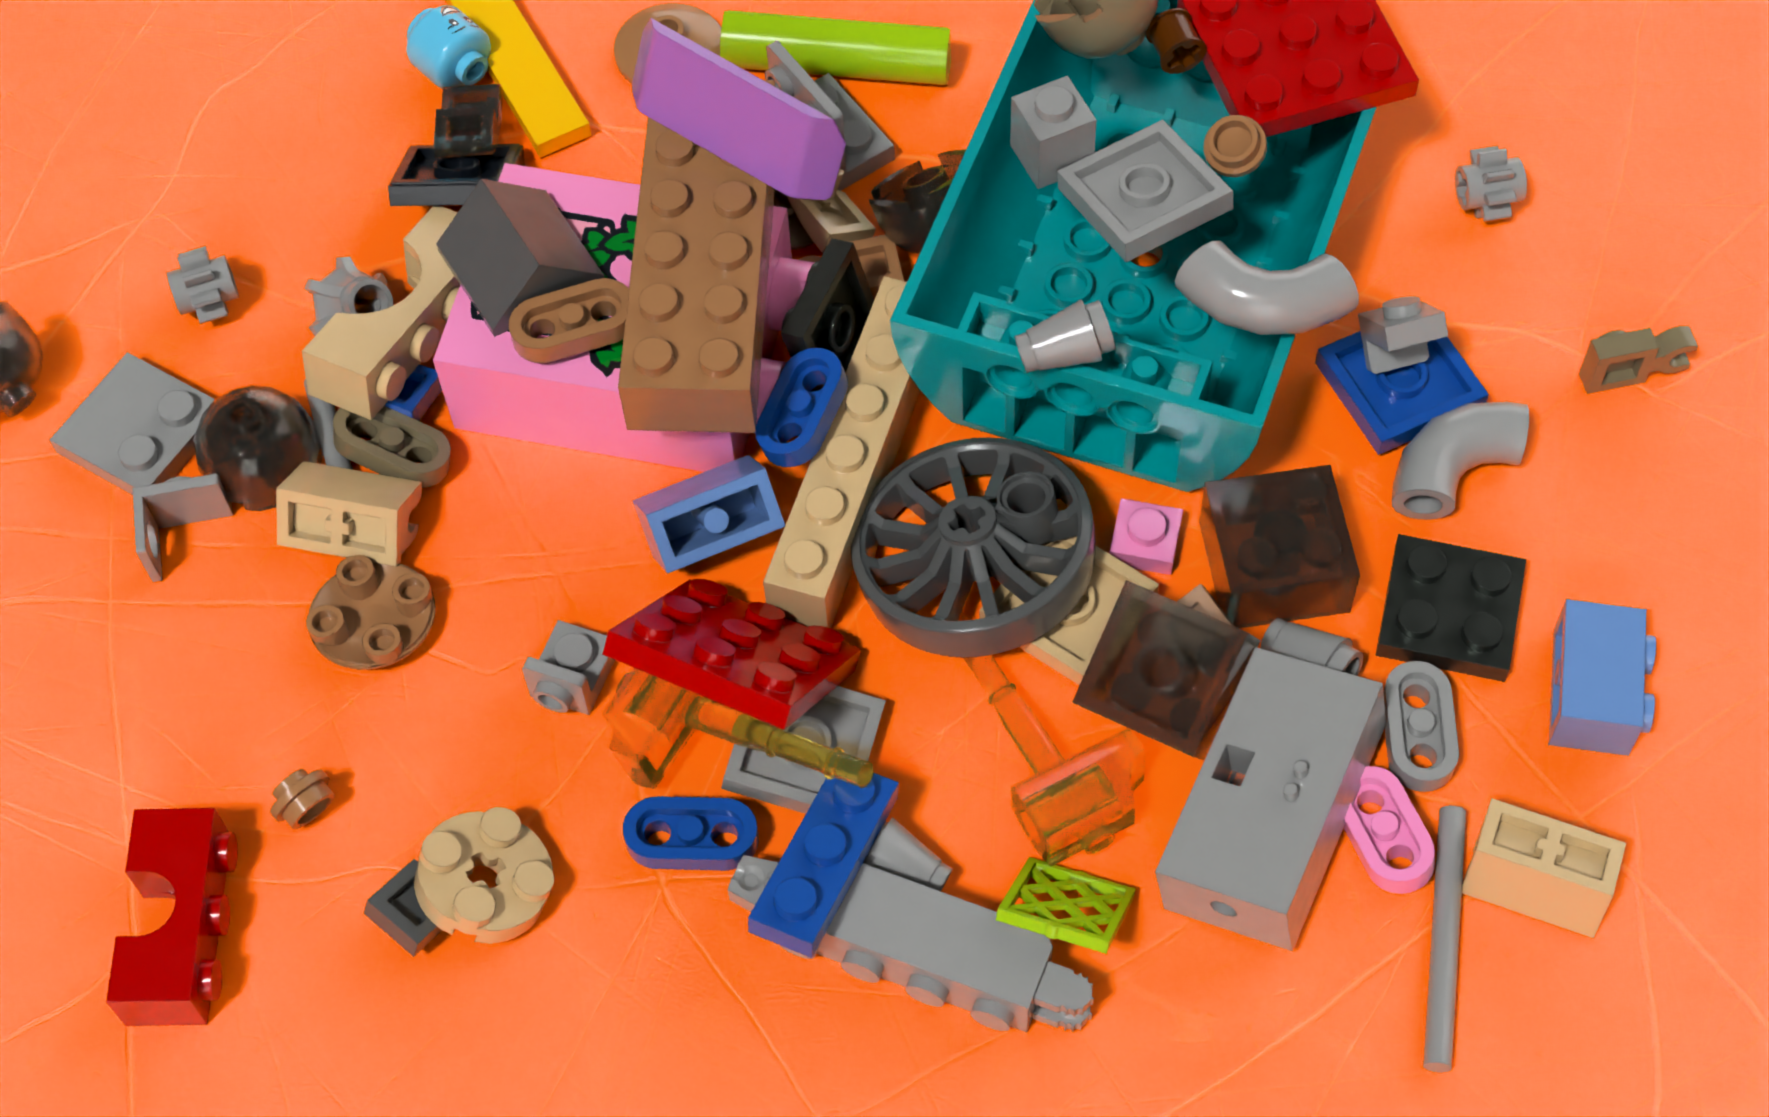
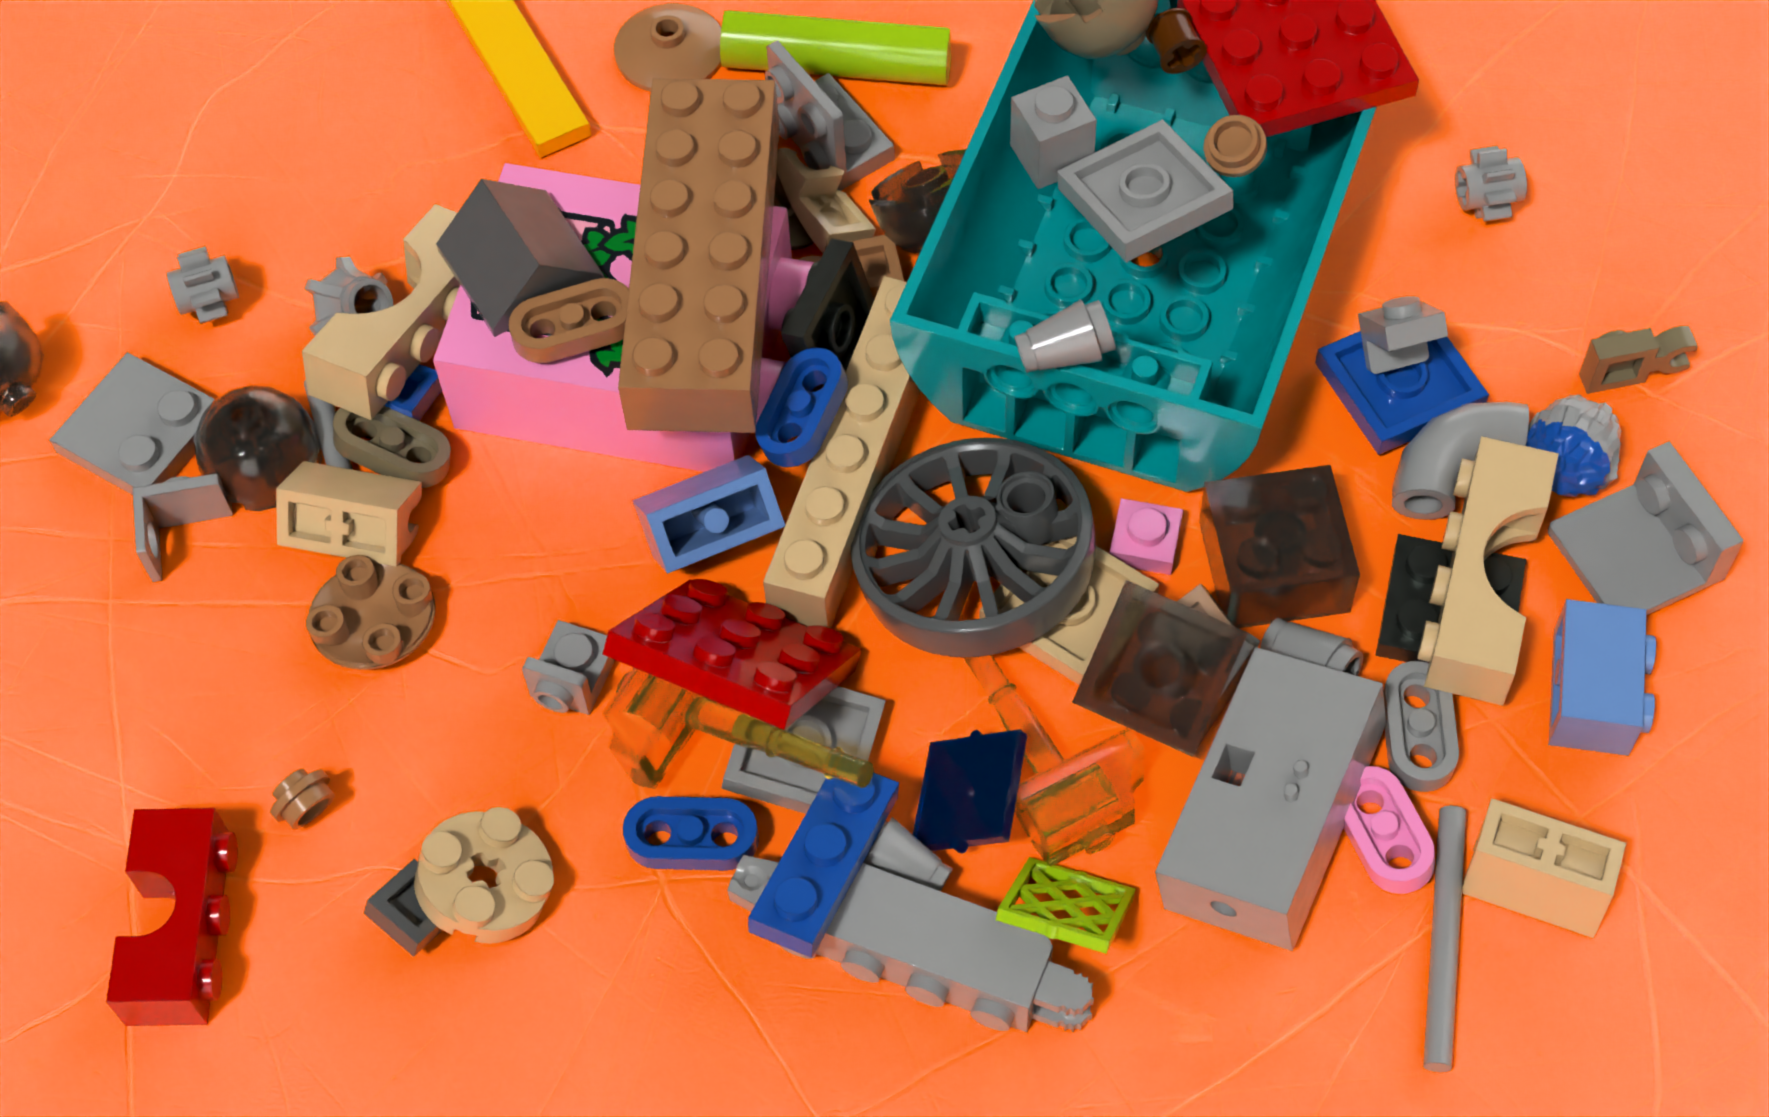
black plate [388,144,525,206] -> none
medium azure head [406,5,491,91] -> none
clear smoke slope [433,84,503,158] -> none
medium lavender piece [632,18,846,200] -> none
light grey cylinder [1175,240,1359,335] -> none
none -> clear blue piece [913,729,1028,854]
none -> tan arch [1417,436,1559,706]
none -> piece [1526,394,1622,497]
none -> light grey bracket [1547,441,1744,615]

